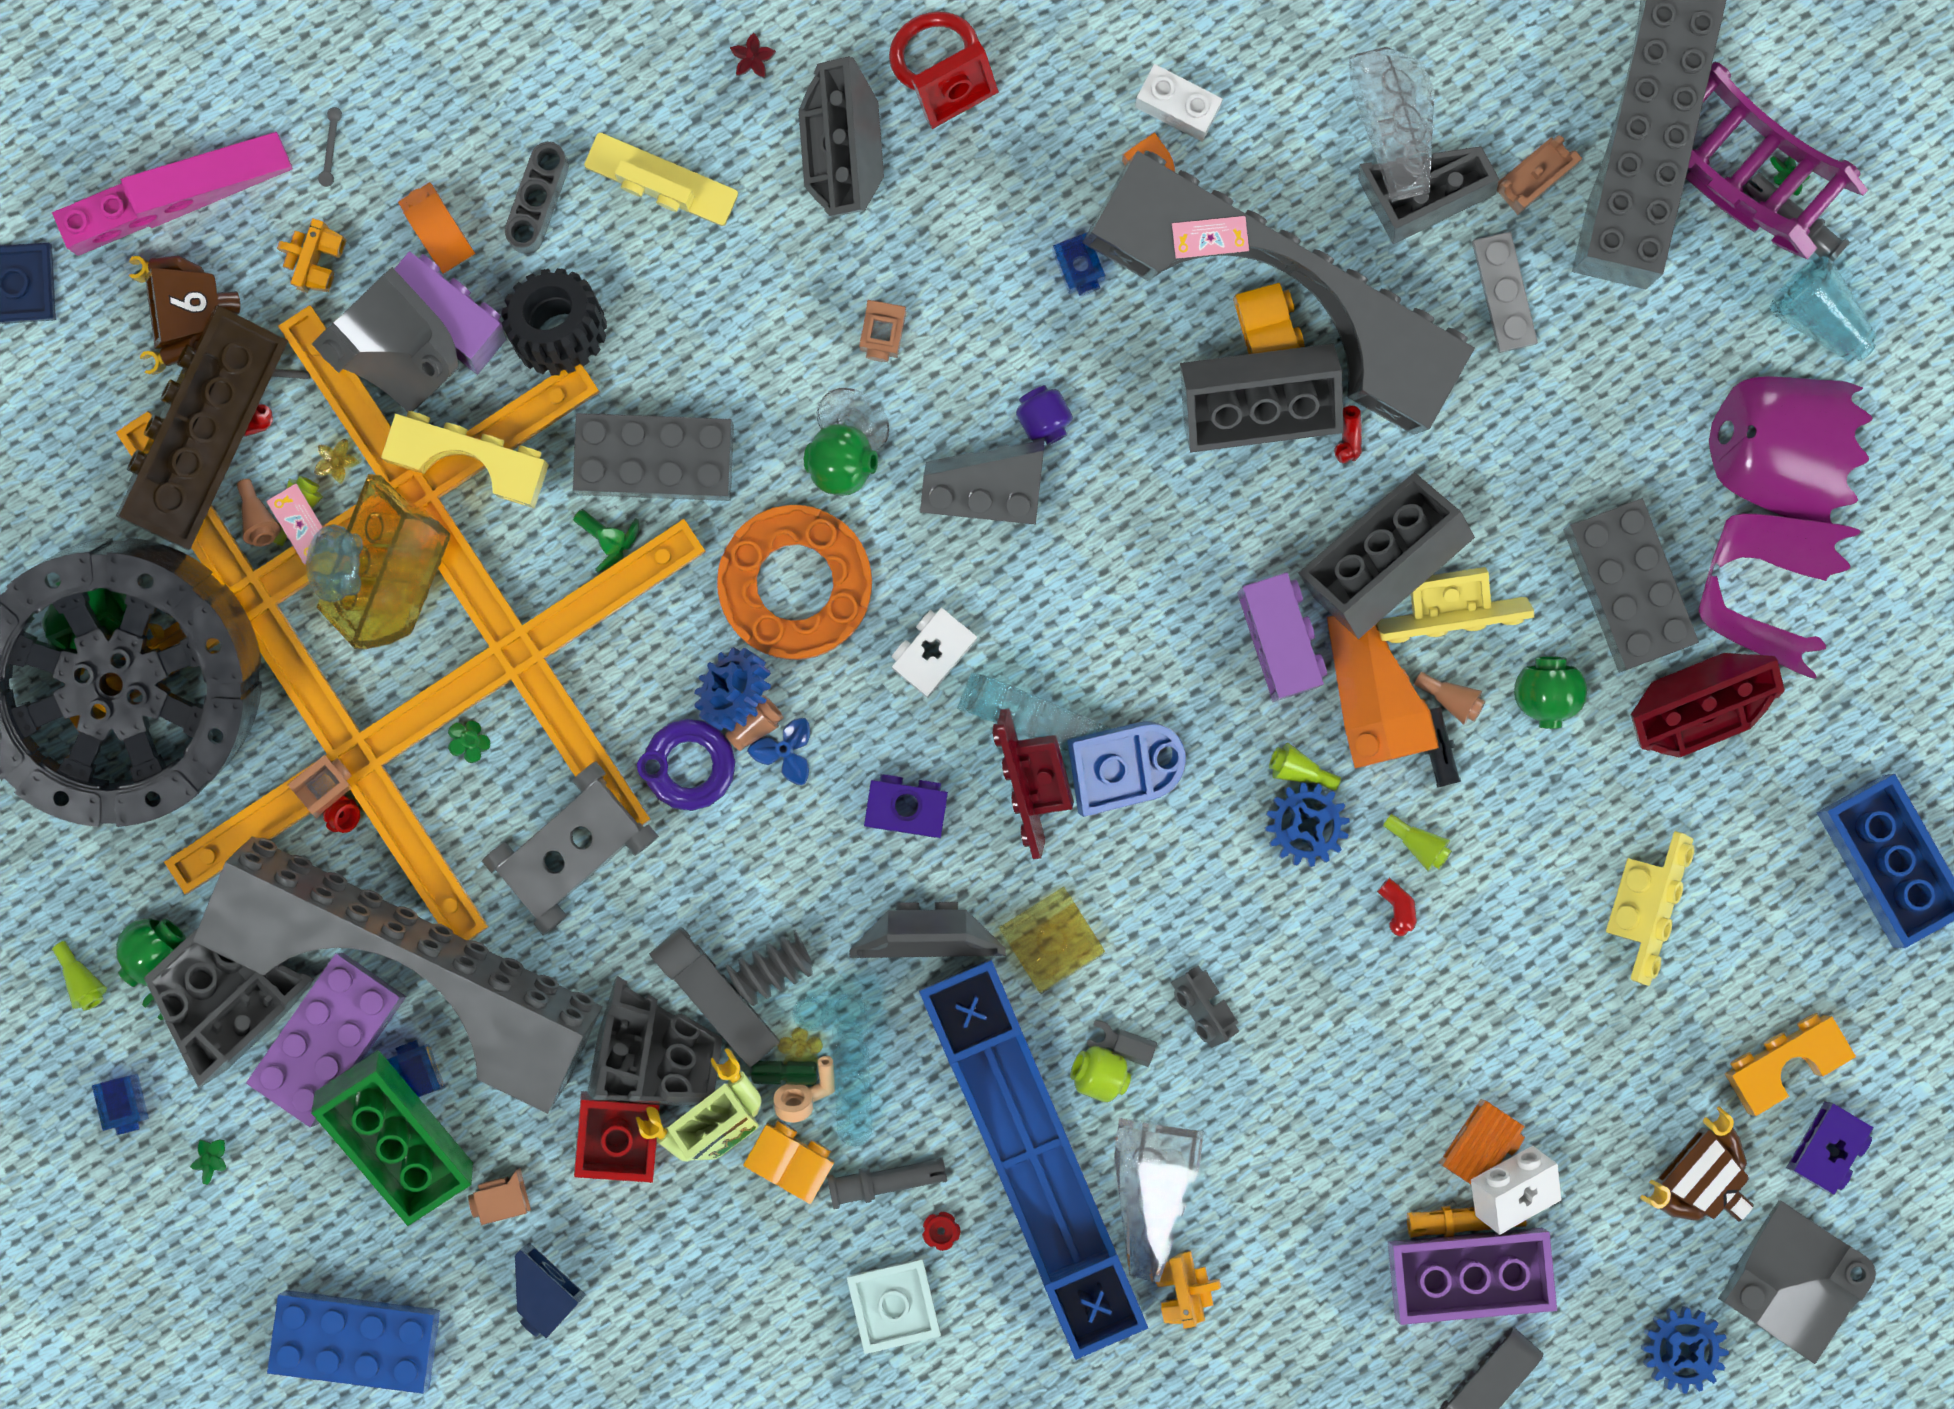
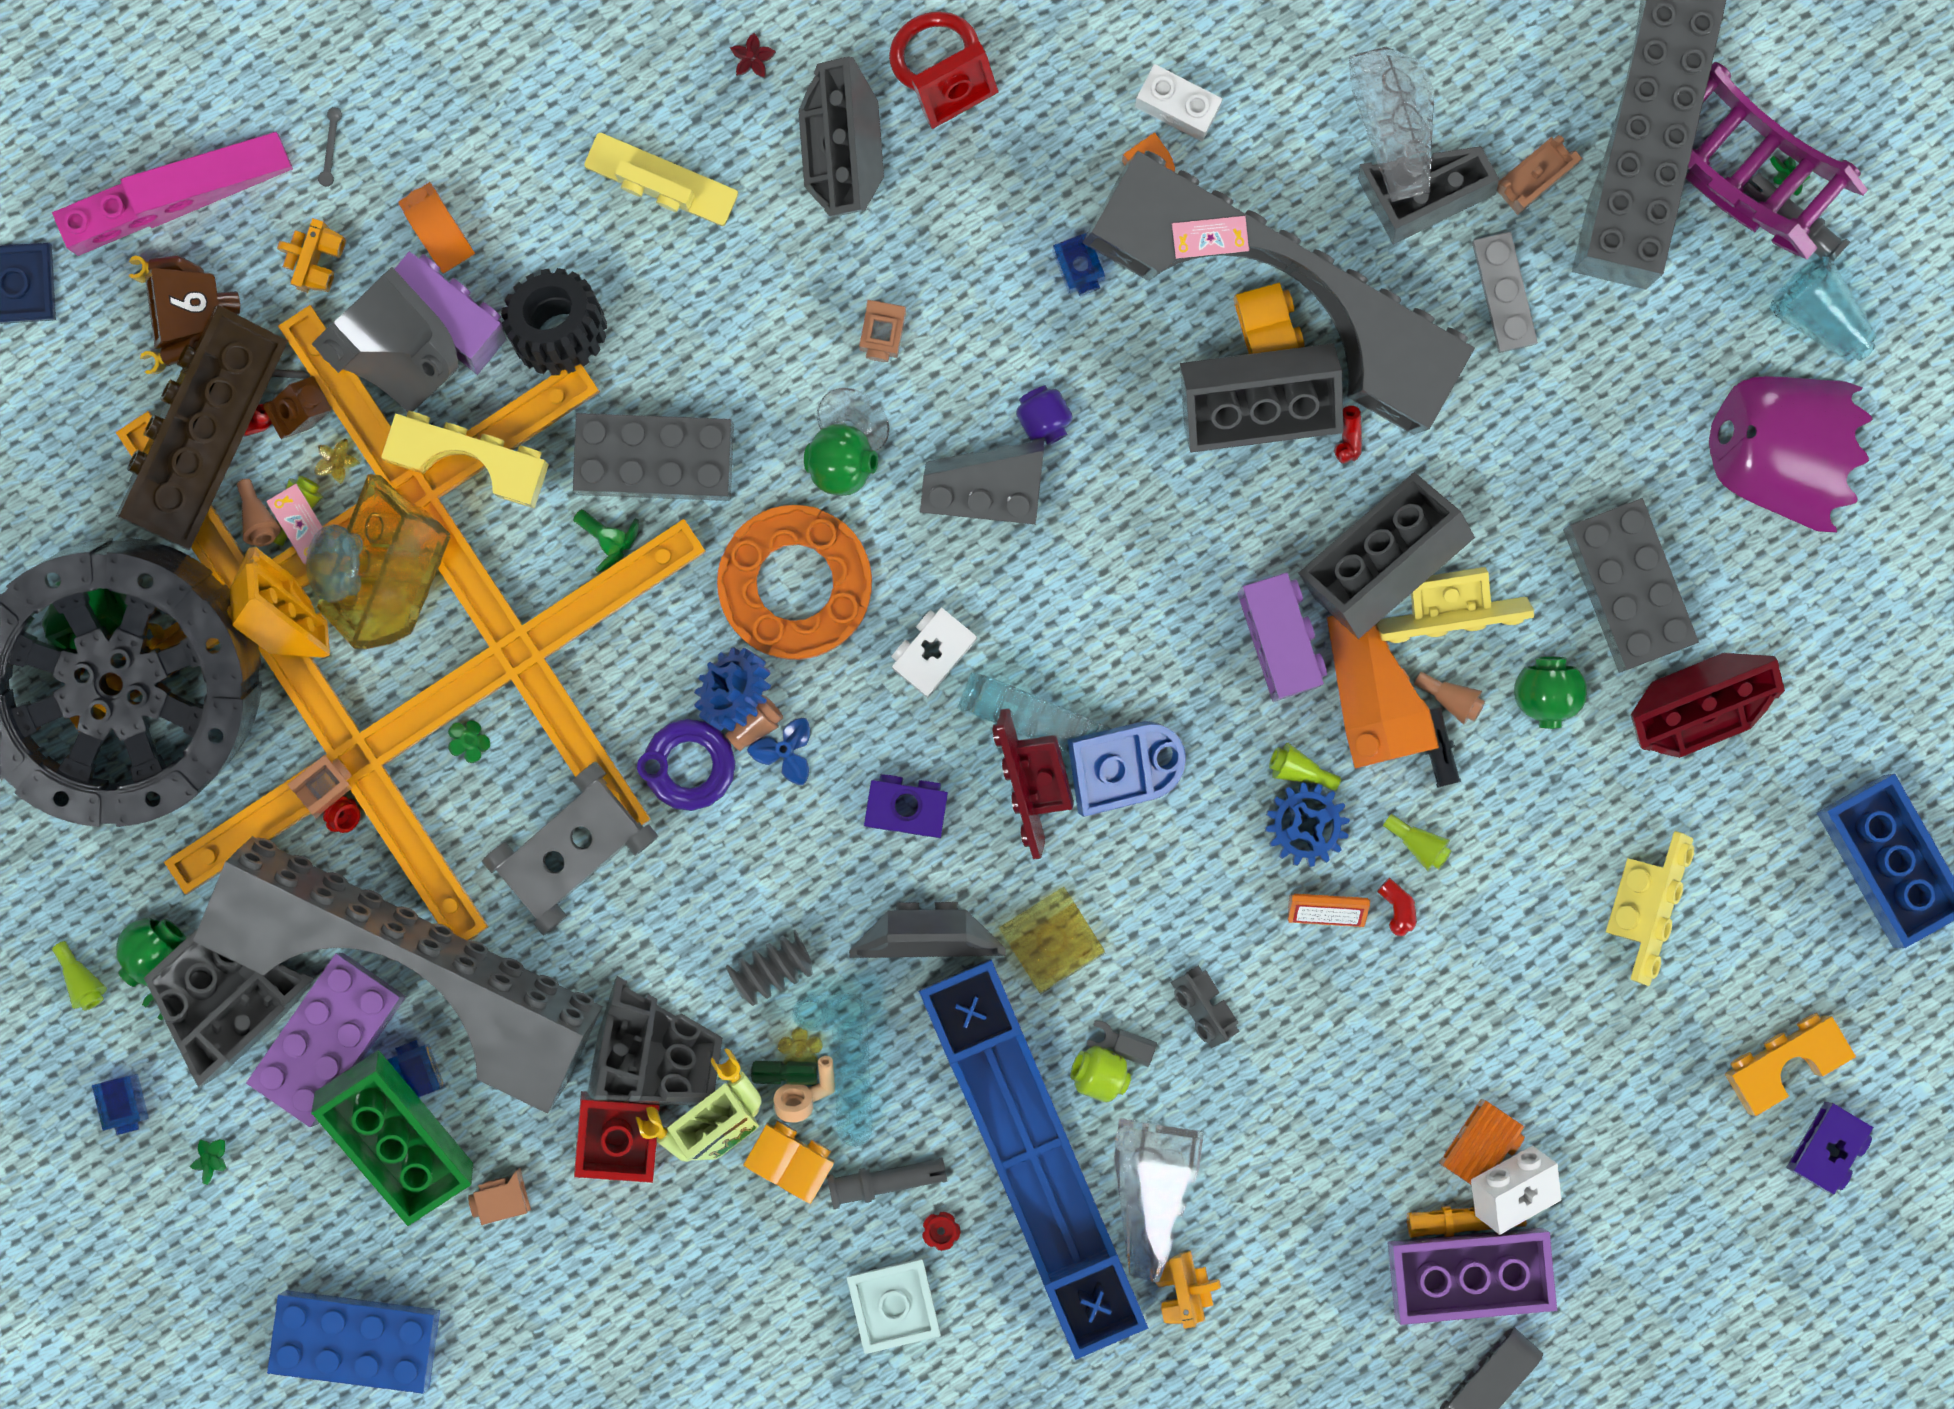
dark grey beam [505,141,569,254] -> none
dark blue slope [515,1242,586,1338] -> none
dark grey beam [649,927,780,1067] -> none
torso [1640,1106,1754,1222] -> none
blue gear [1641,1306,1729,1394] -> none
magenta piece [1699,514,1861,679] -> none
dark grey slope [1718,1200,1876,1364] -> none
none -> light orange wedge [227,547,330,658]
none -> reddish brown brick [263,376,332,439]
none -> slope [1288,893,1370,927]

